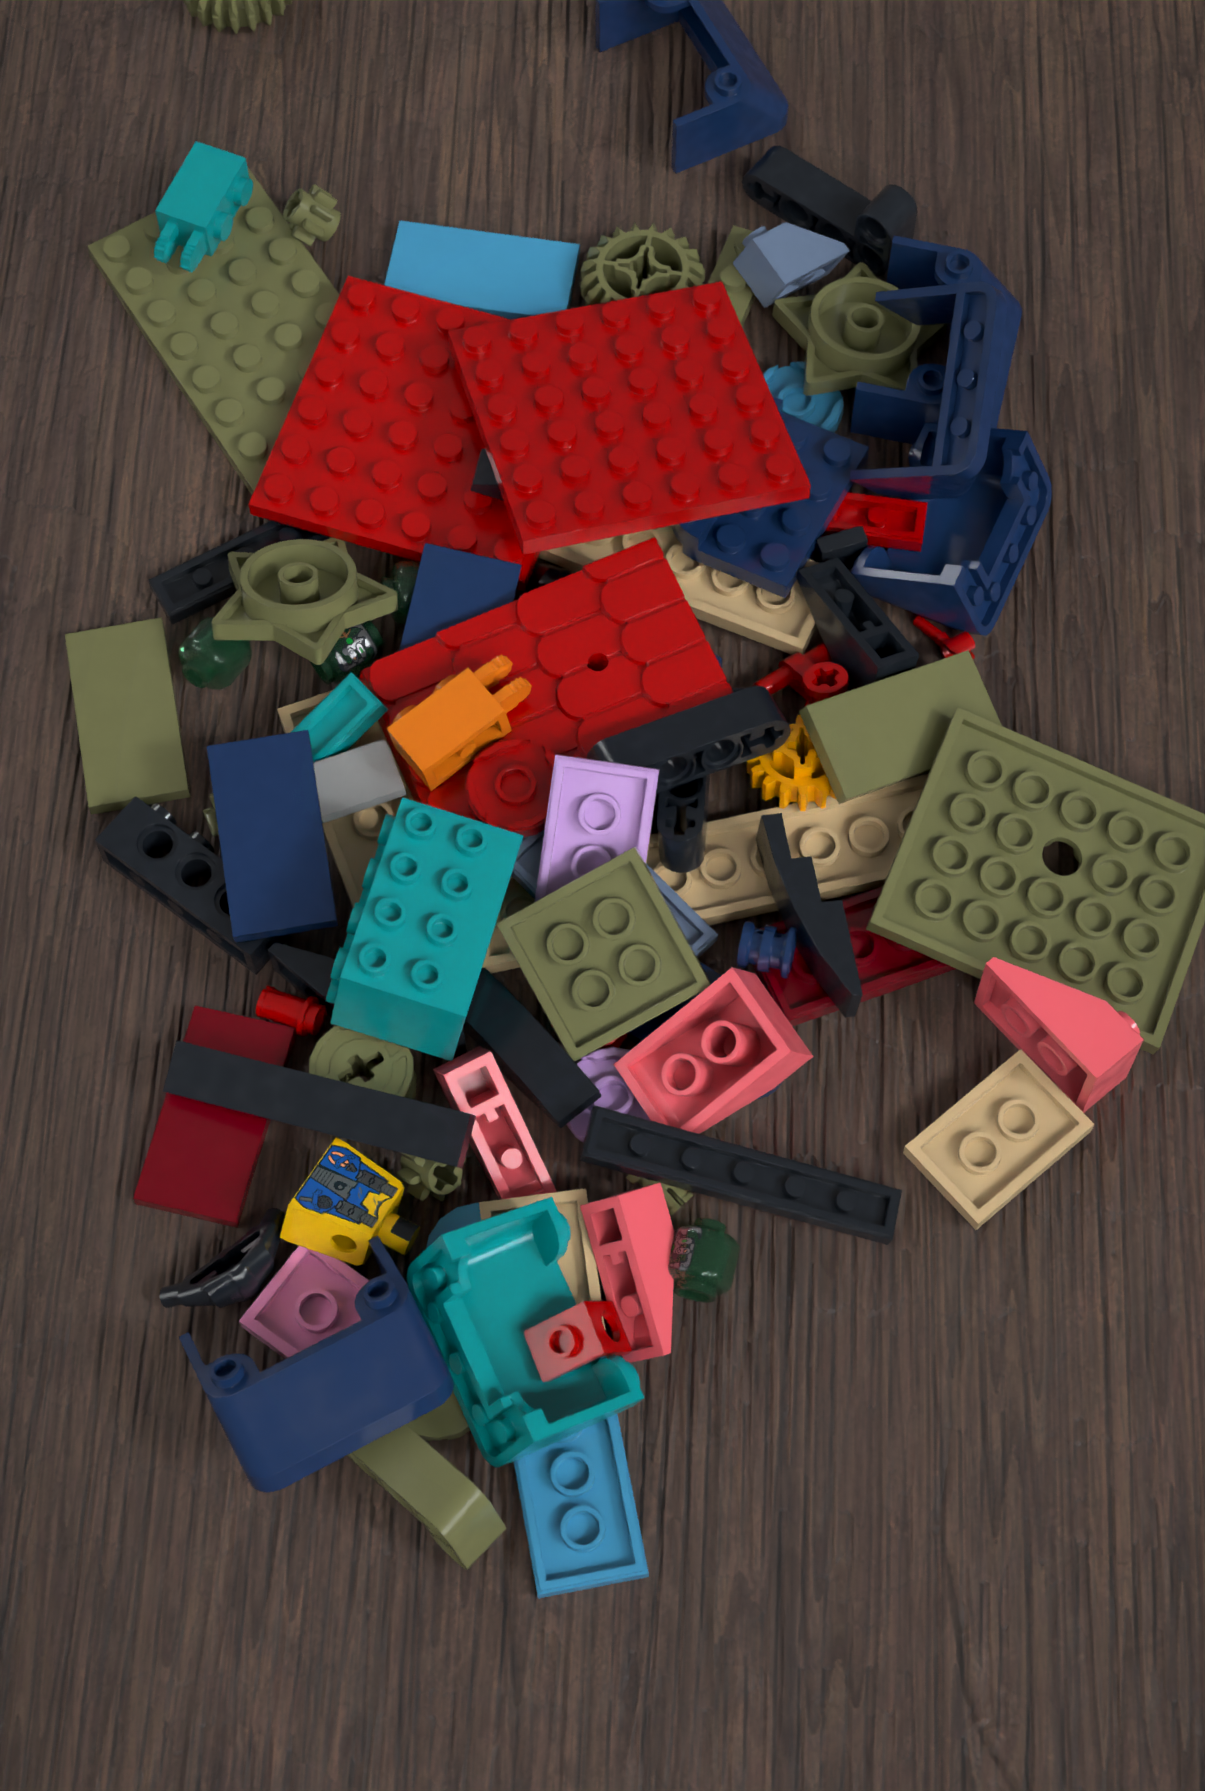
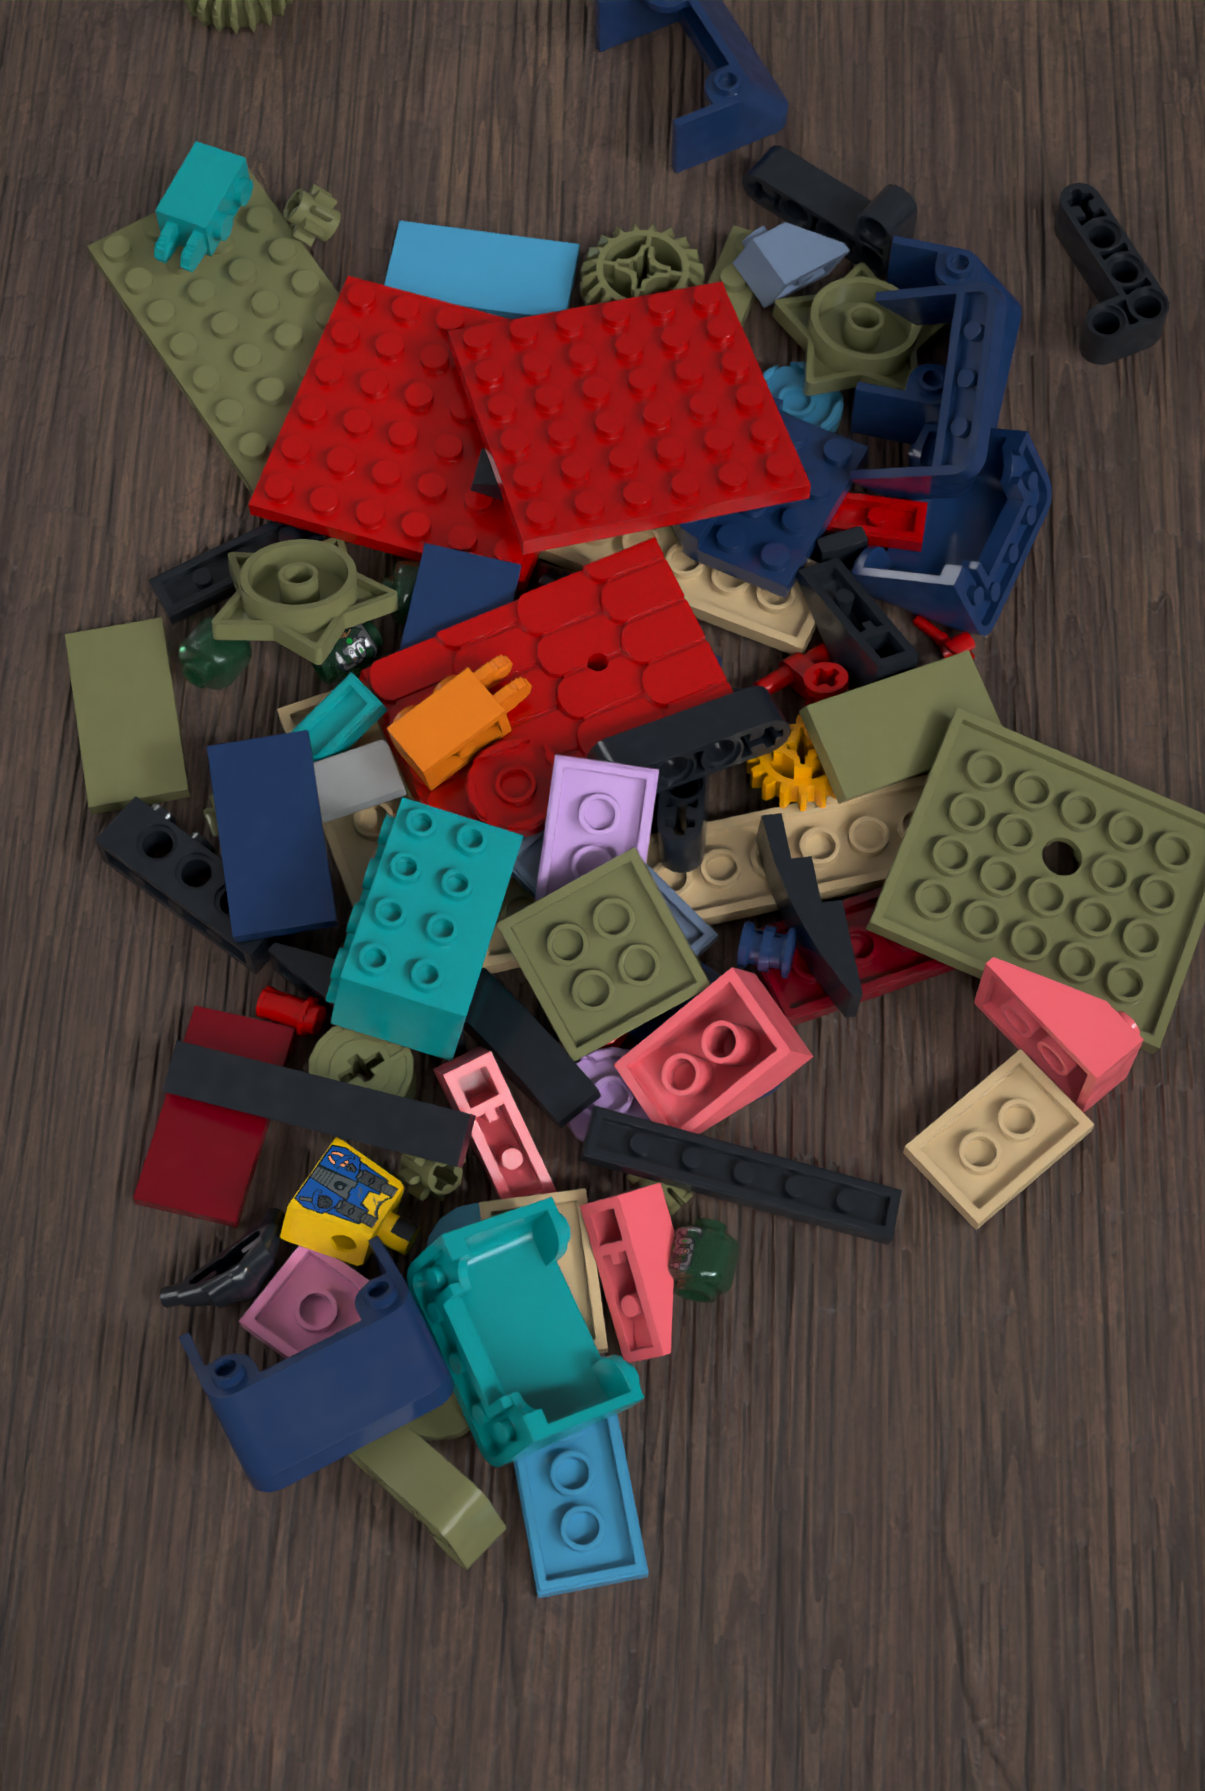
bracket [524,1301,632,1382] -> none
none -> black beam [1054,183,1169,365]

